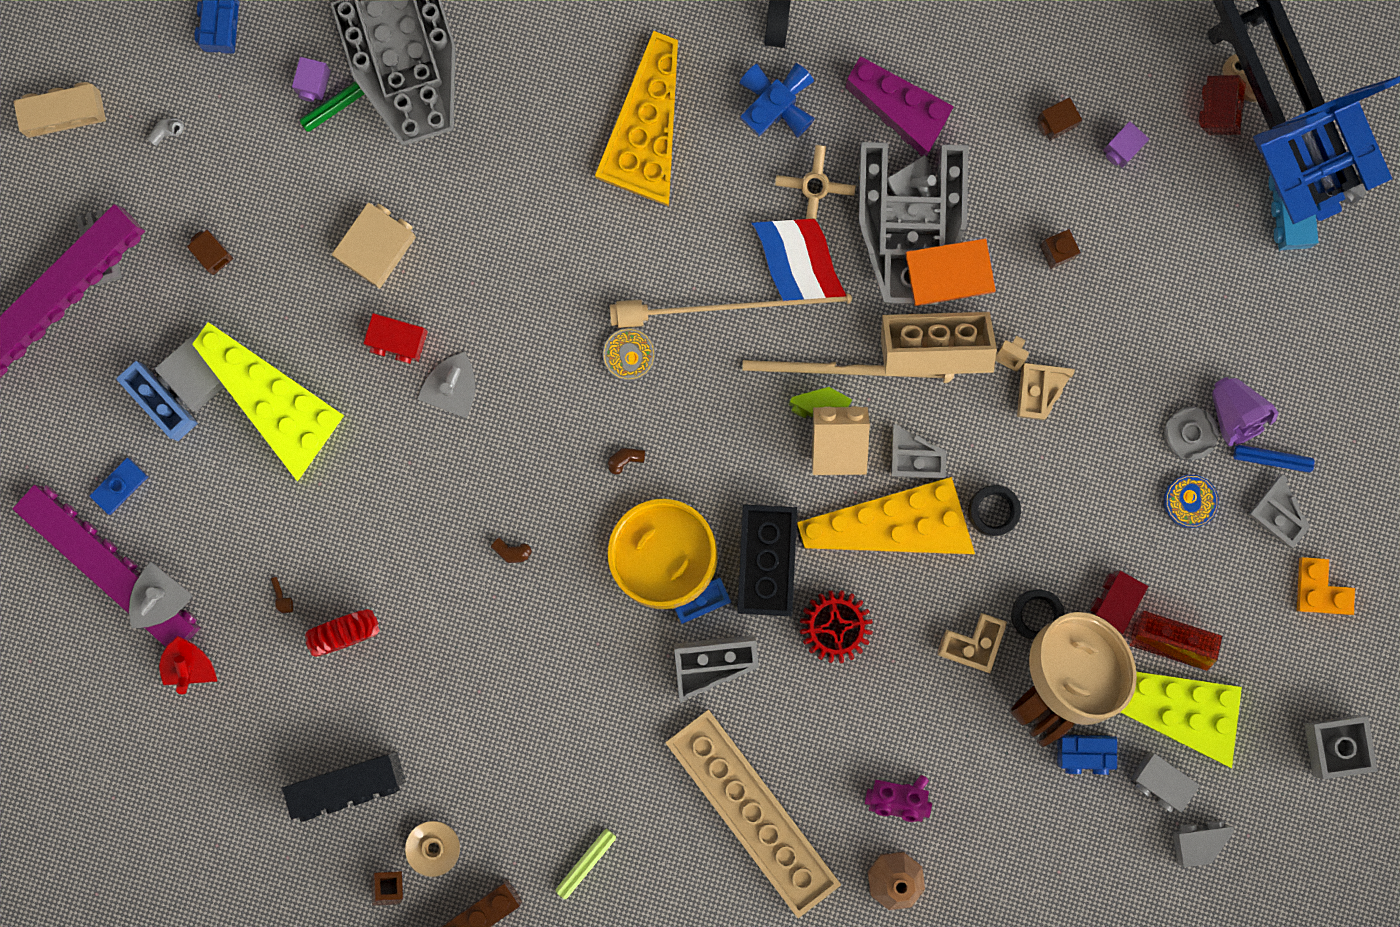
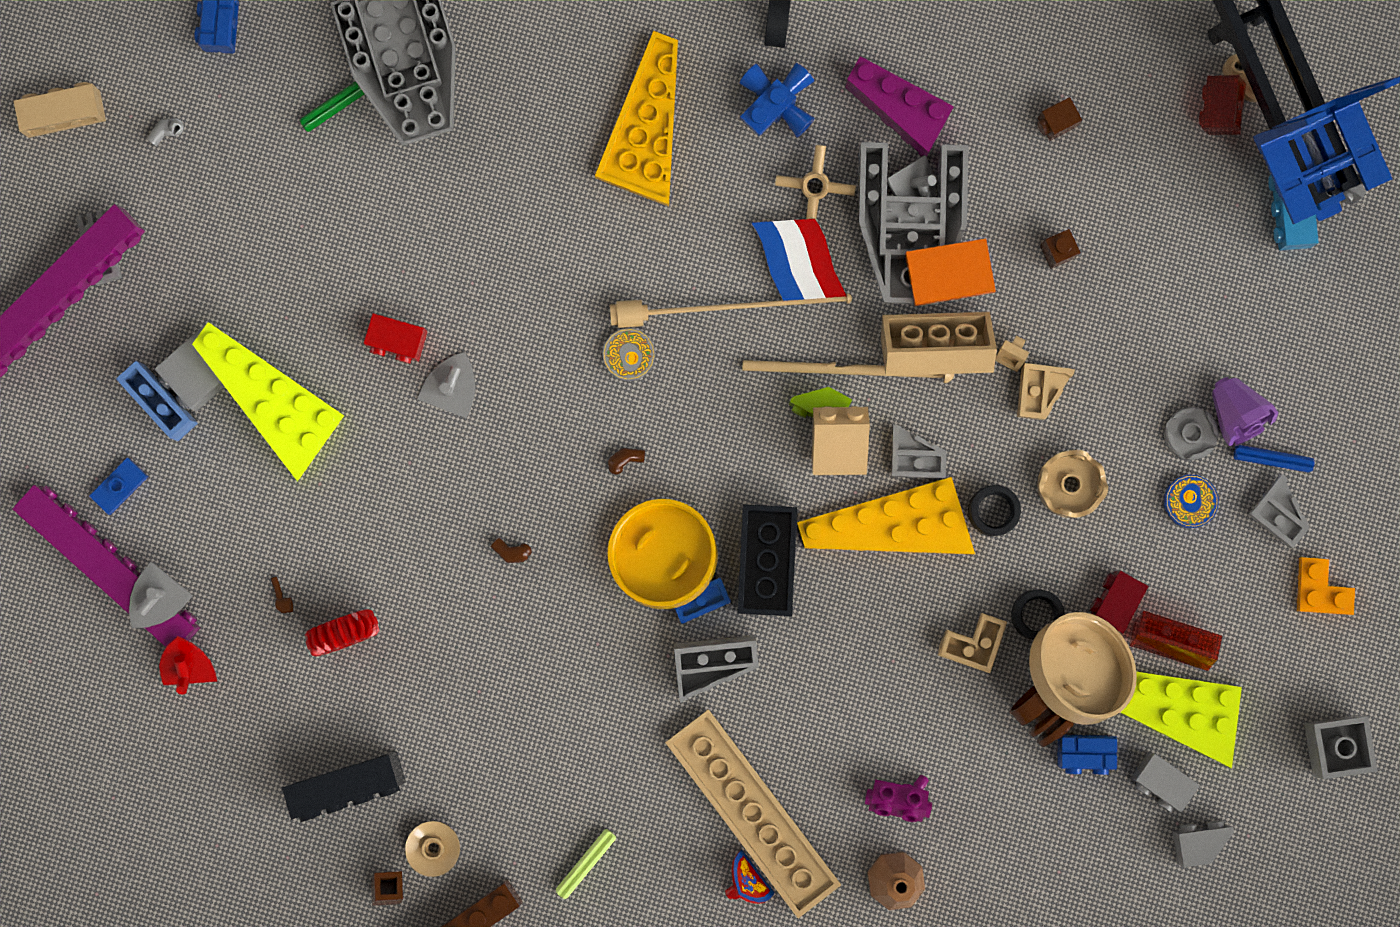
reddish brown brick [186,230,234,275] -> none
medium lavender brick [292,57,331,102] -> none
tan brick [332,202,416,289] -> none
red gear [800,590,873,663] -> none
medium lavender brick [1103,121,1149,168] -> none
none -> shield [725,849,775,904]
none -> tan plate [1037,450,1108,518]

